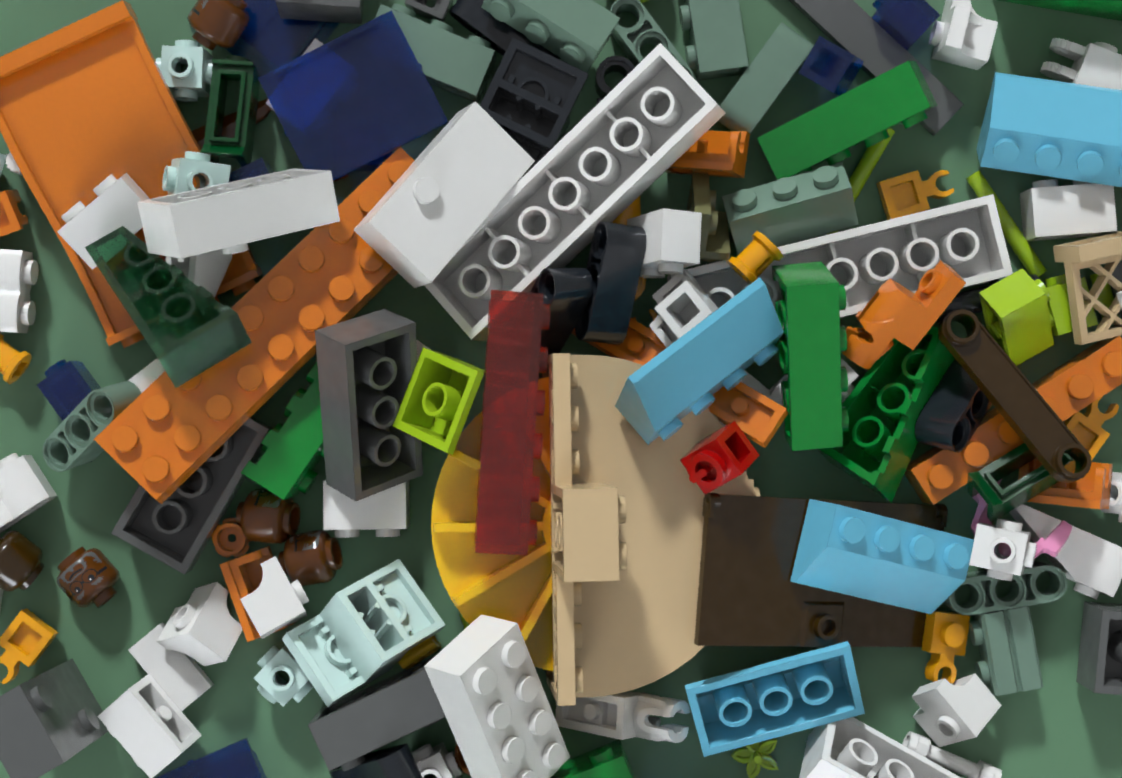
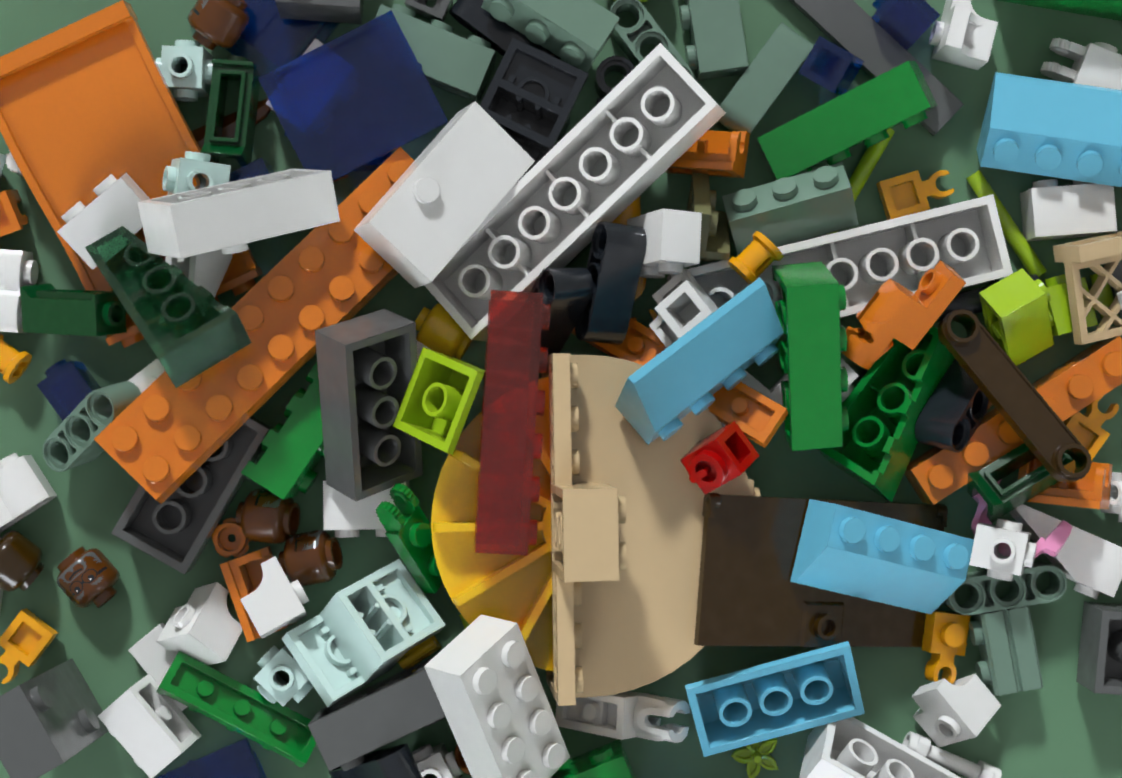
none -> dark green window [20,283,127,337]
none -> green hinge [156,651,316,768]
none -> green hinge [375,483,443,594]
none -> yellow head [415,303,472,359]

